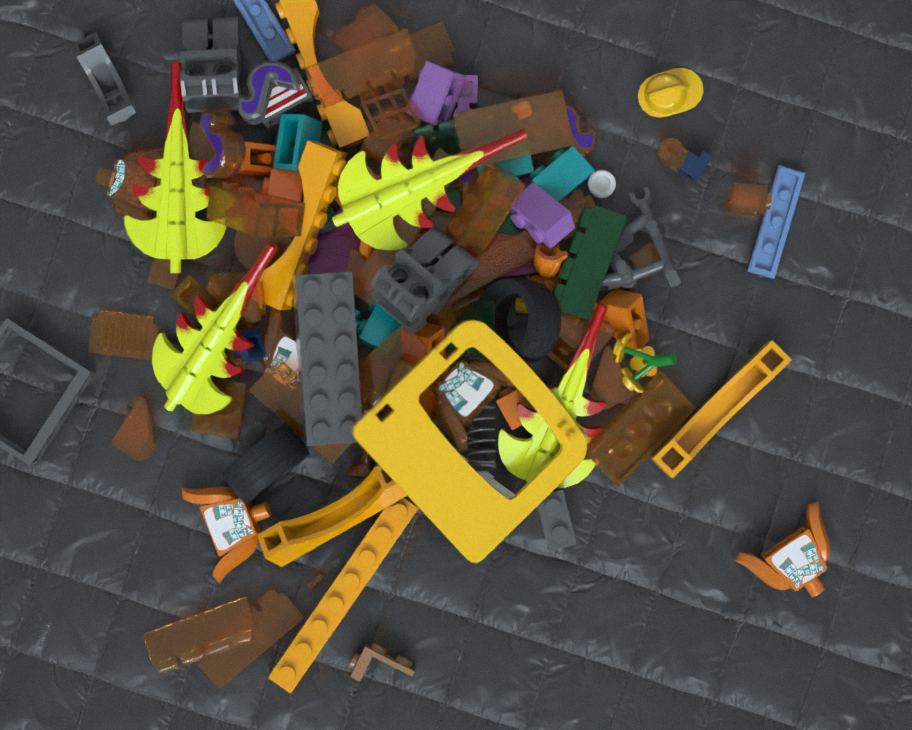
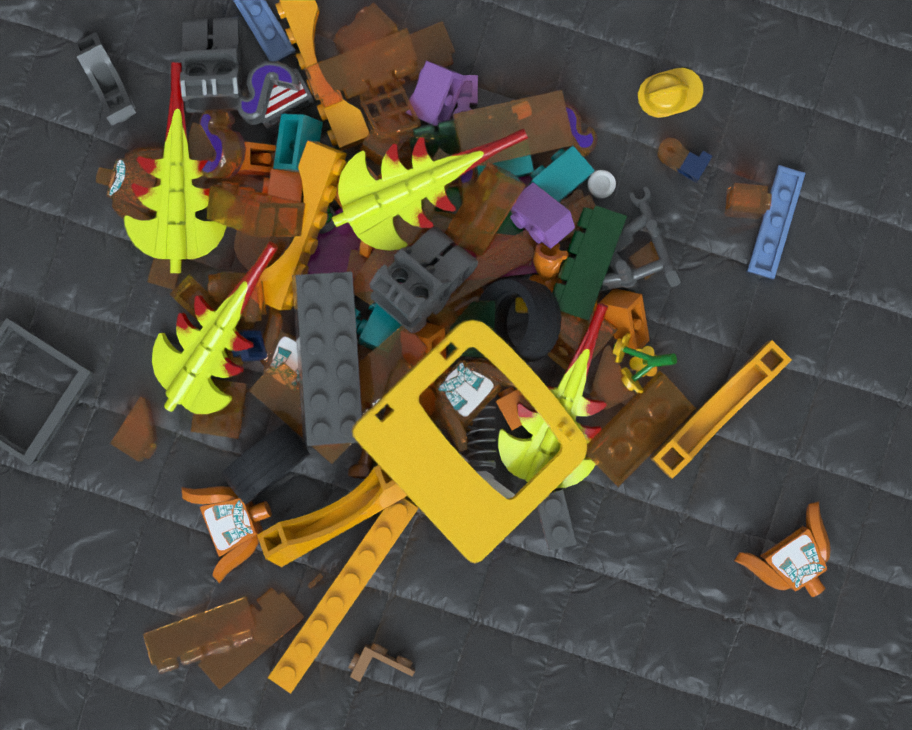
clear orange window [88,310,159,360] -> none

